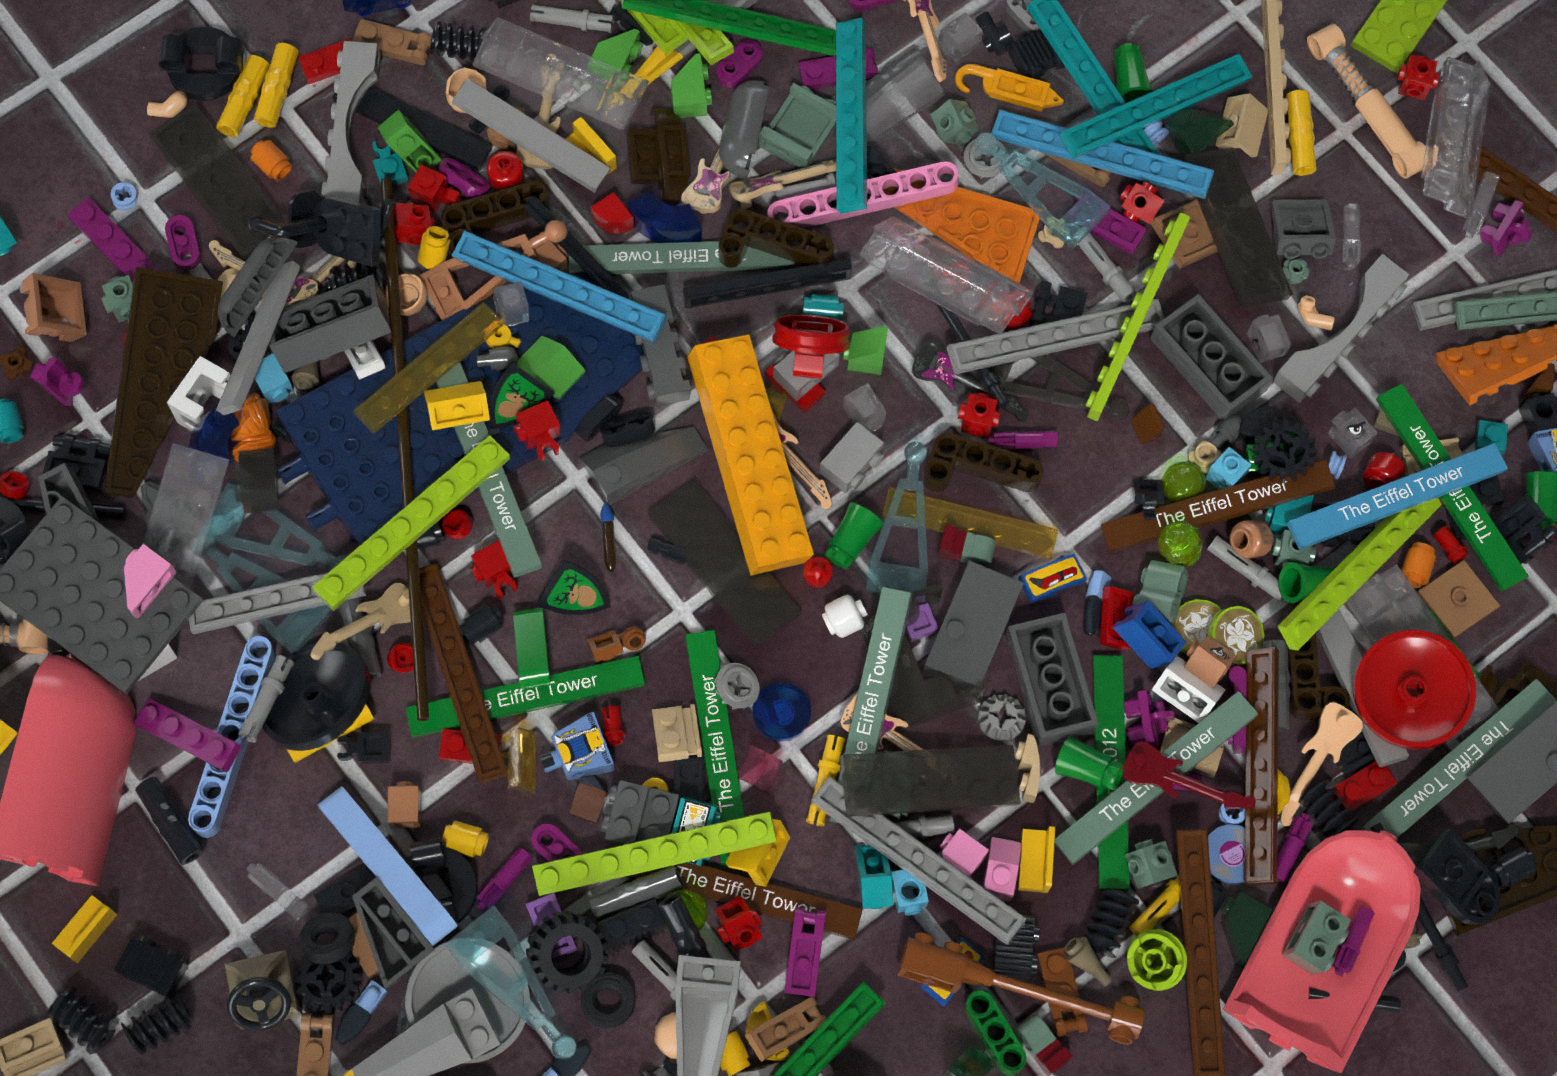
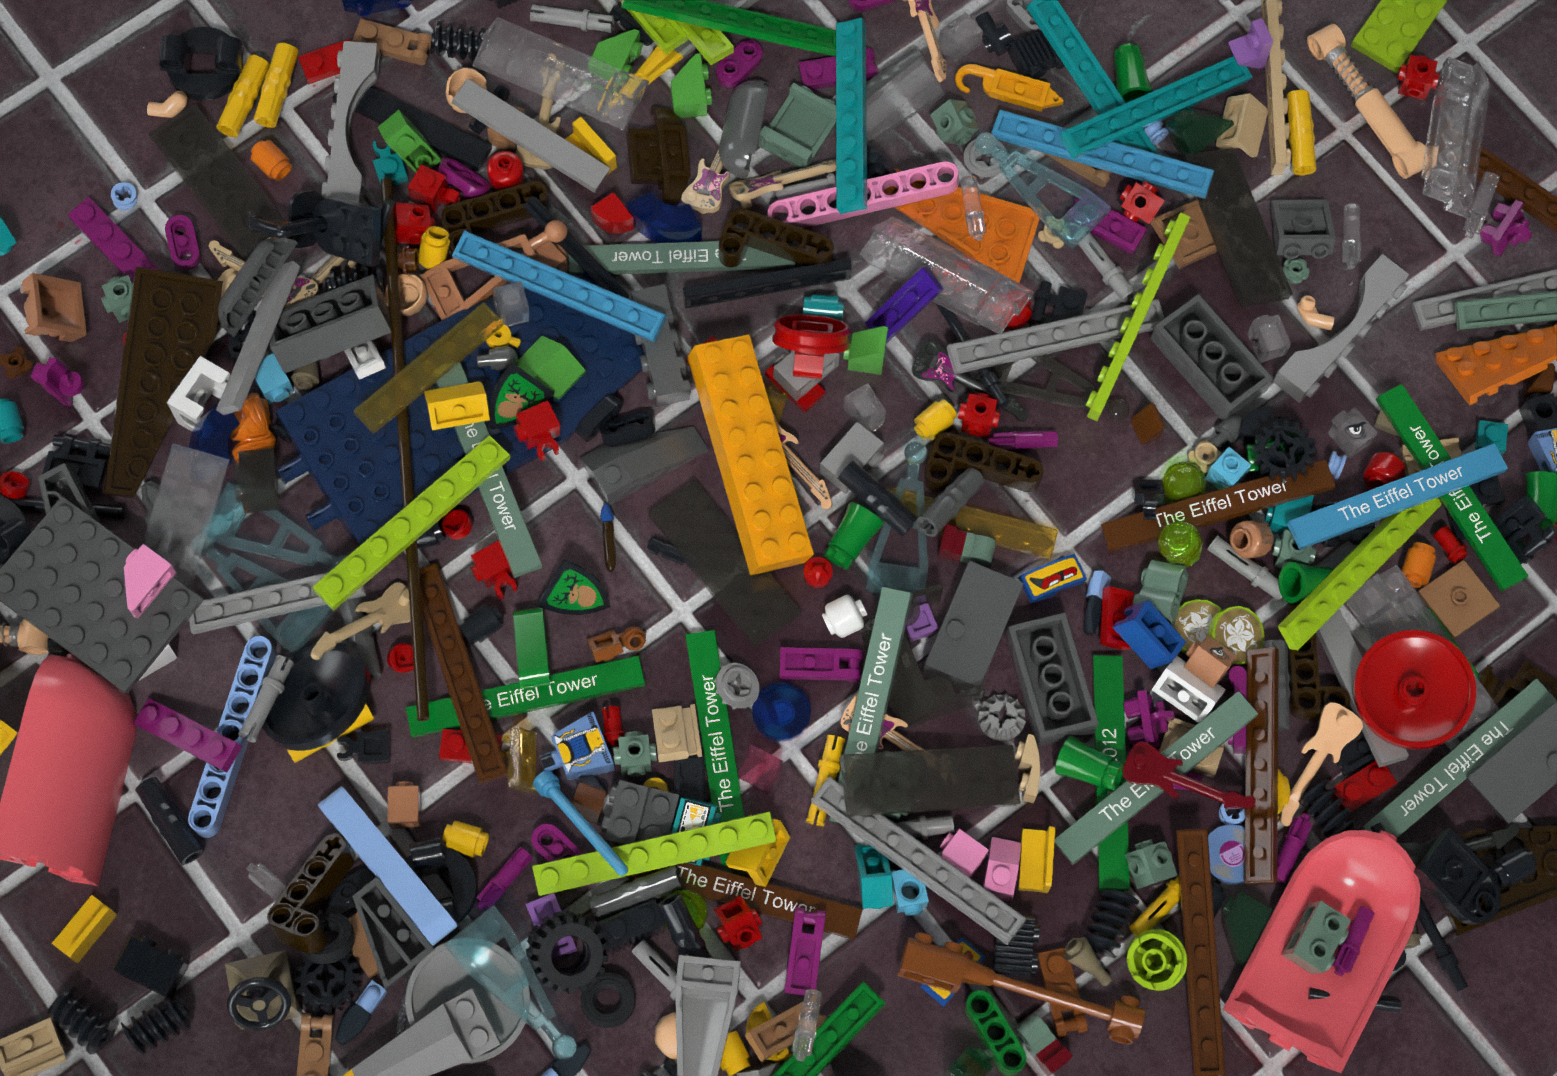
none -> dark brown beam [267,833,354,954]
none -> reddish brown plate [398,245,419,275]
none -> dark azure piece [533,770,628,875]
none -> sand green brick [613,731,657,777]
none -> magenta plate [779,647,863,682]
none -> clear piece [791,989,822,1061]
none -> black axle [837,460,918,537]
none -> dark purple plate [865,267,944,344]
none -> yellow brick [914,399,957,441]
none -> dark grey axle [917,467,984,537]
none -> clear piece [960,175,987,241]
none -> medium lavender slope [1228,18,1273,69]

